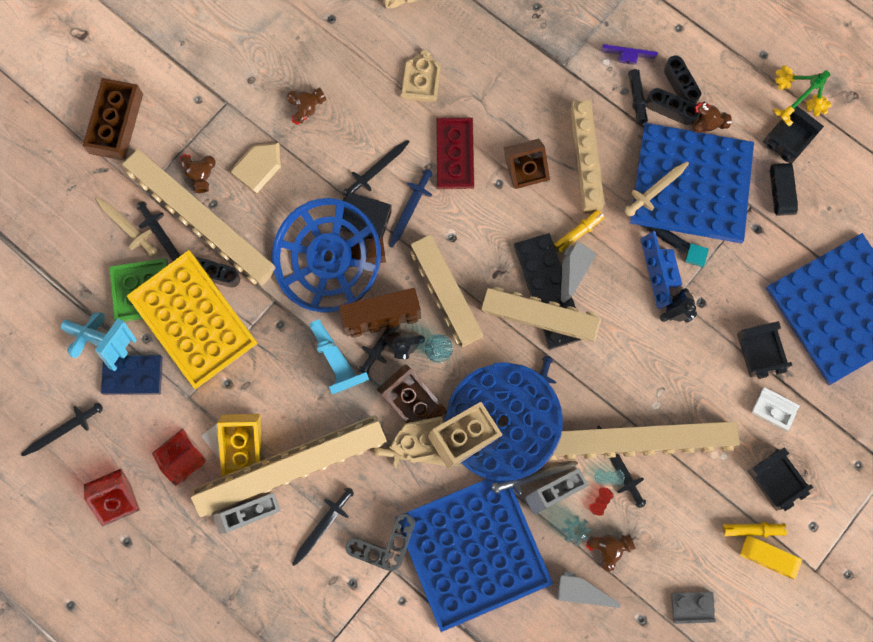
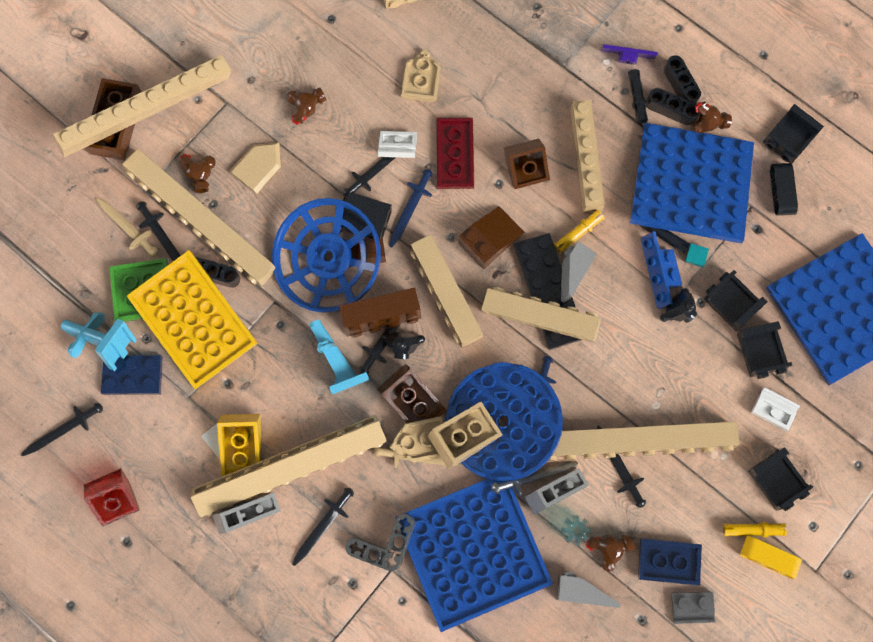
clear red slope [152,428,207,486] -> none
clear light blue piece [425,334,453,363] -> none
clear red piece [589,487,614,516] -> none
clear light blue piece [594,468,625,486] -> none
tan sword [625,162,689,216] -> none
yellow plant [772,65,831,126] -> none
none -> tan brick [53,55,231,157]
none -> white plate [378,131,417,158]
none -> reddish brown slope [458,206,525,269]
none -> dark blue plate [638,539,702,586]
none -> black panel [704,270,768,331]

